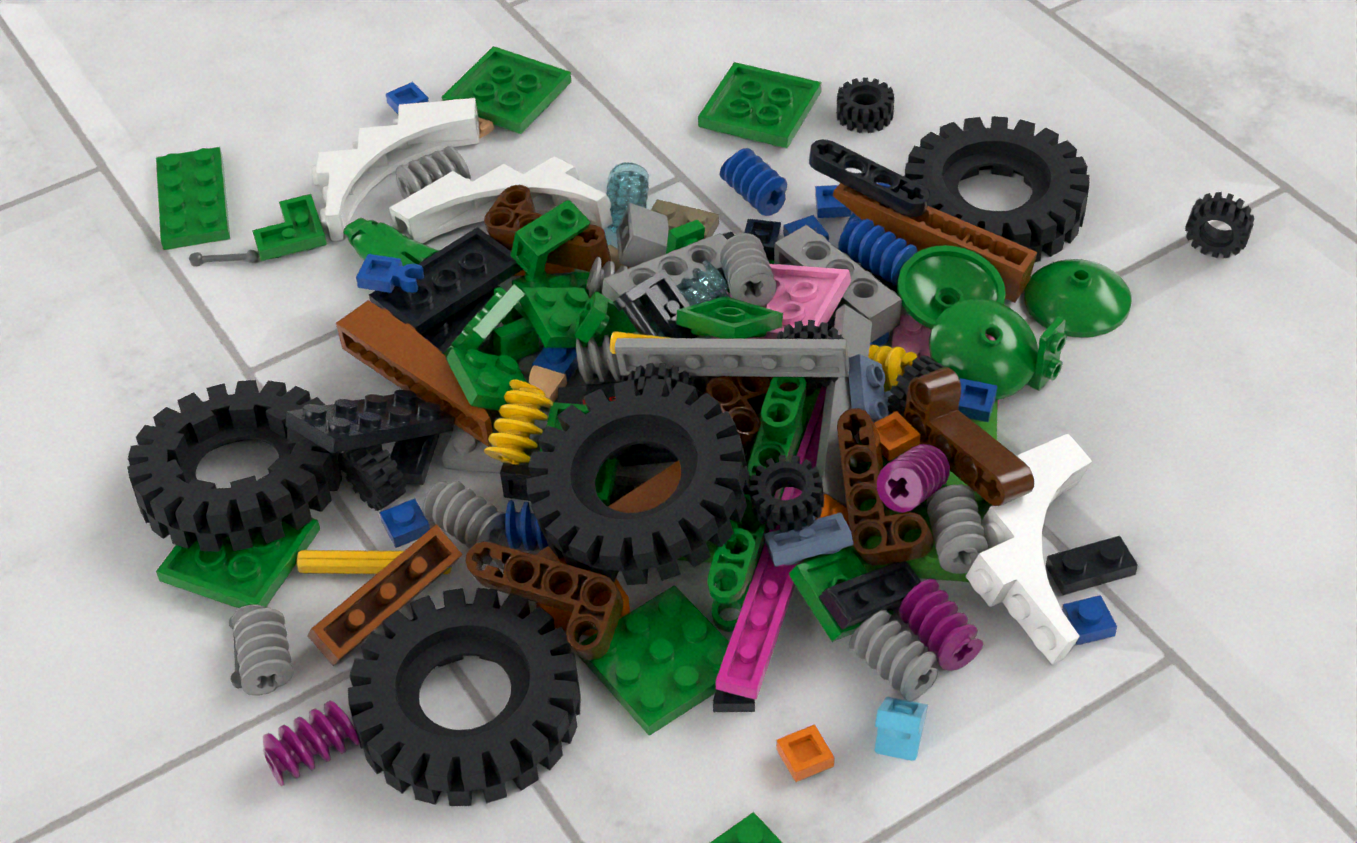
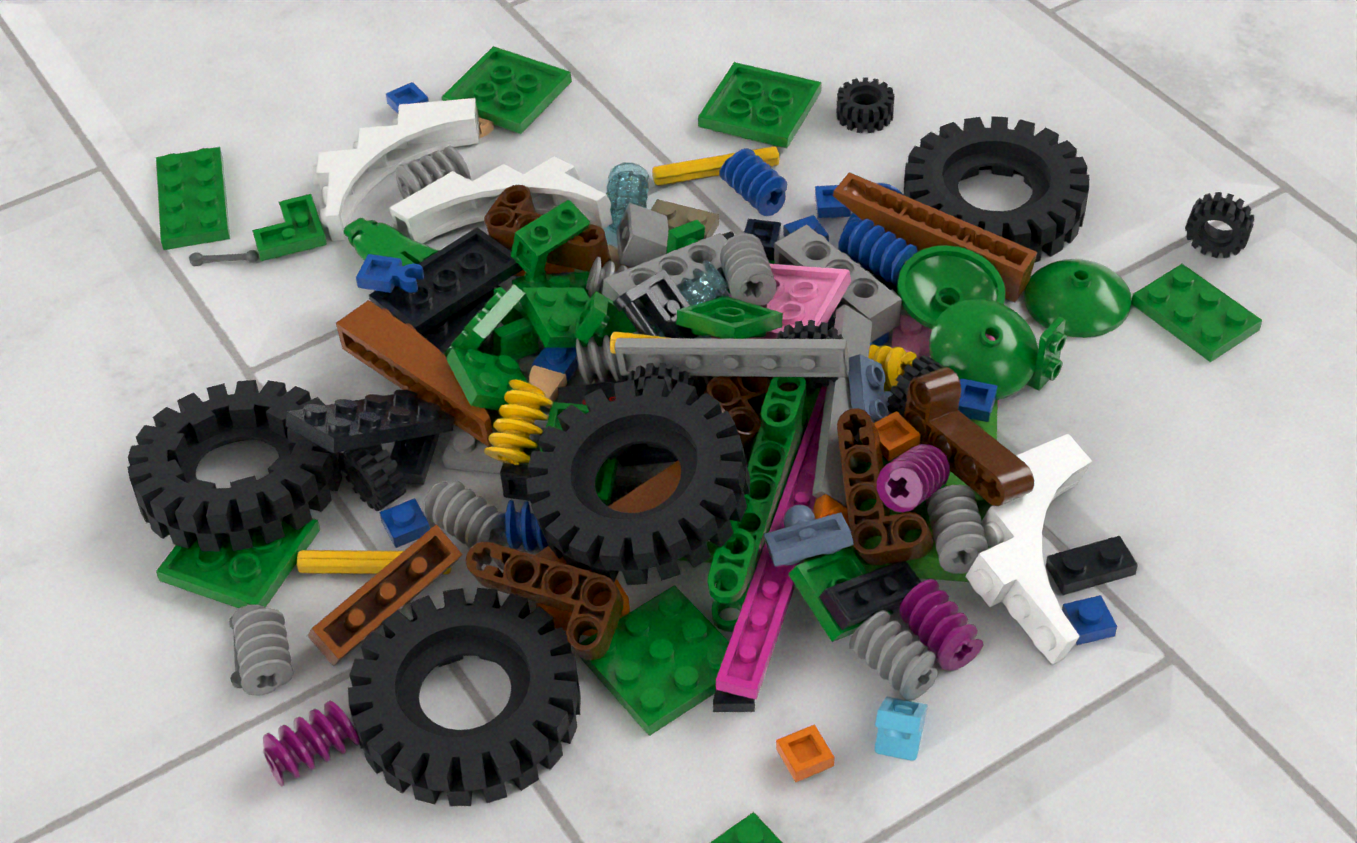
black tyre [749,455,824,533] -> none
black beam [808,139,930,217] -> none
none -> yellow axle [652,146,780,186]
none -> green plate [1131,264,1262,362]

